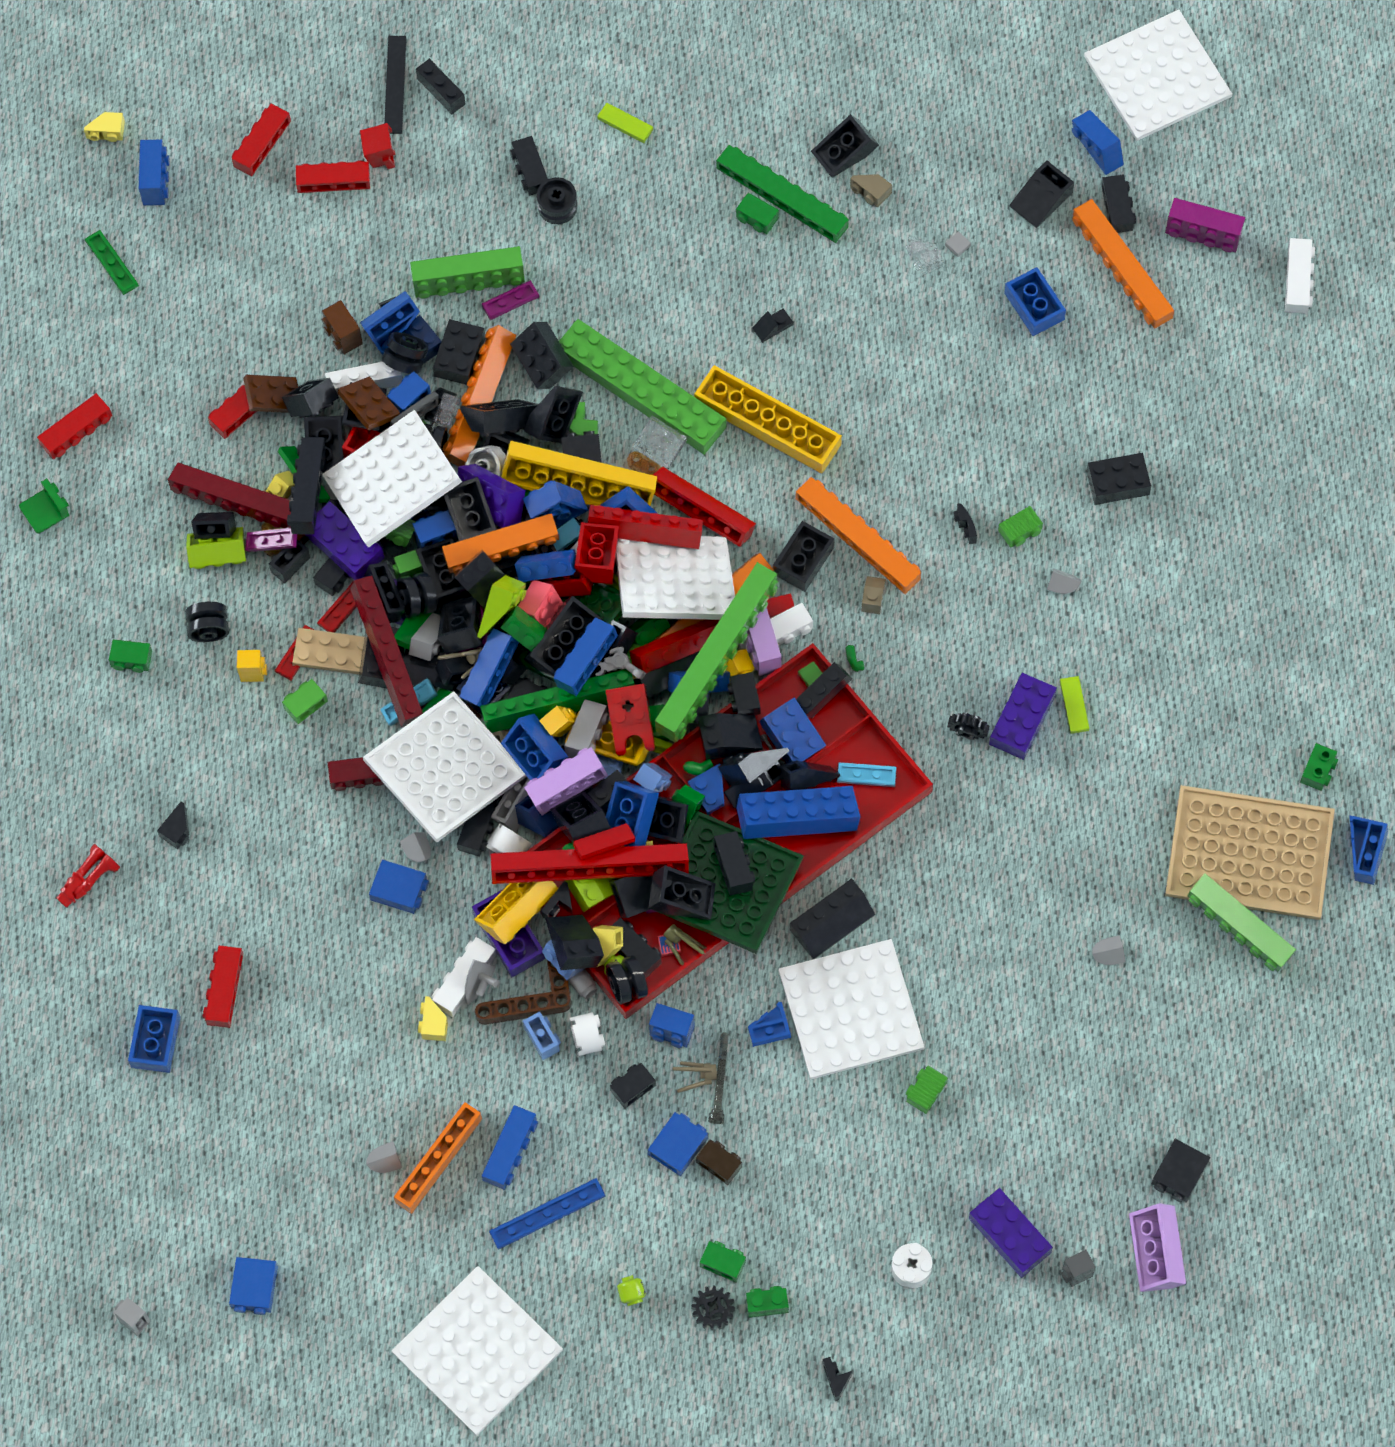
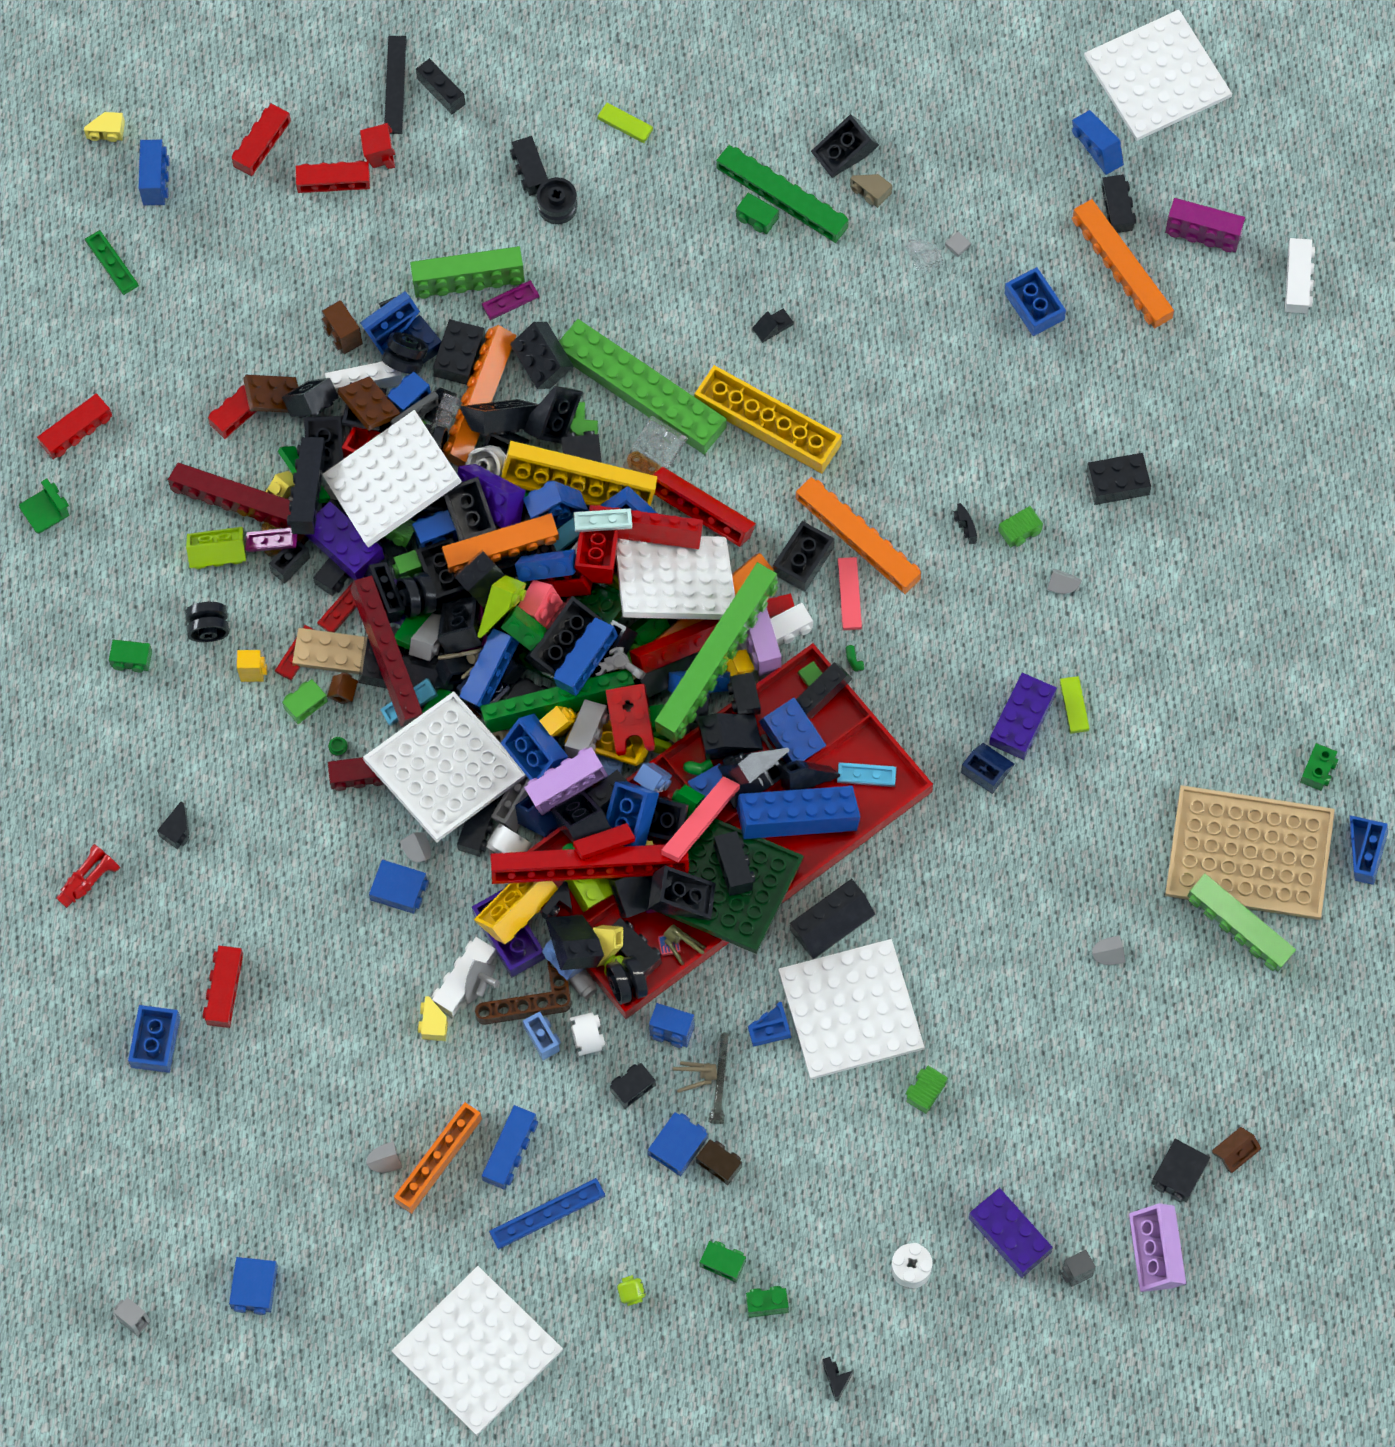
black brick [191,512,236,539] -> none
black gear [691,1285,735,1331] -> none
dark tan slope [861,576,886,614] -> none
black gear [947,713,990,740] -> none
black slope [1009,160,1074,228] -> none
none -> reddish brown brick [327,673,358,704]
none -> green plate [328,737,348,756]
none -> light aqua tile [573,508,632,532]
none -> coral tile [661,776,740,862]
none -> coral tile [838,557,862,630]
none -> dark blue slope [961,743,1015,794]
none -> reddish brown panel [1212,1127,1261,1173]

